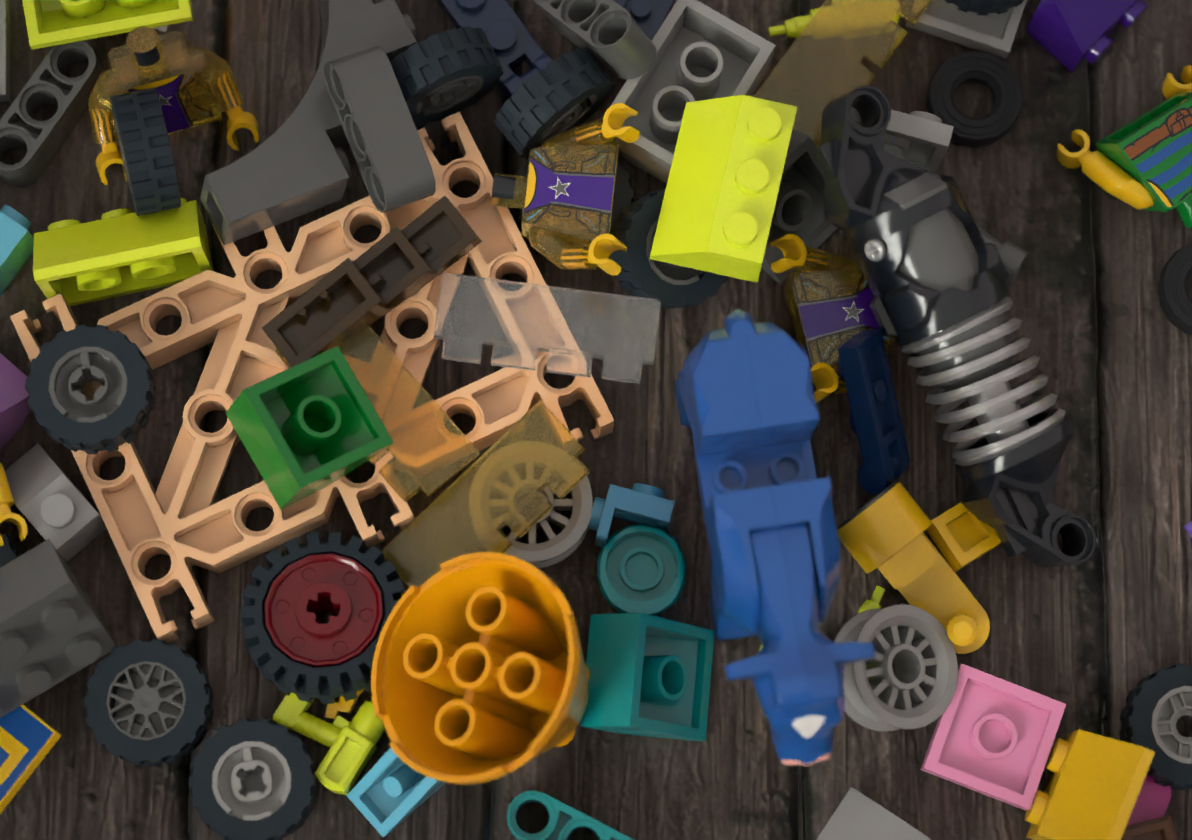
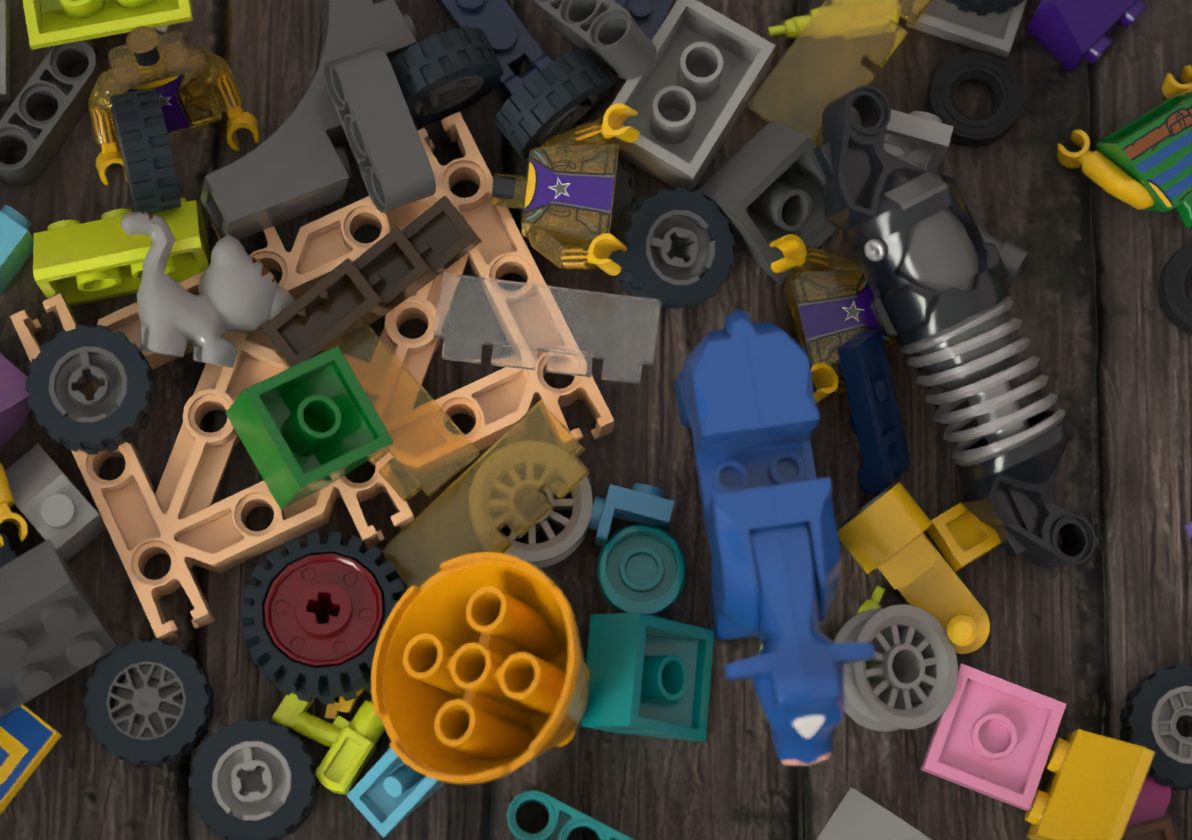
neon yellow slope [650,95,797,283] -> none
none -> light grey animal [121,211,295,368]

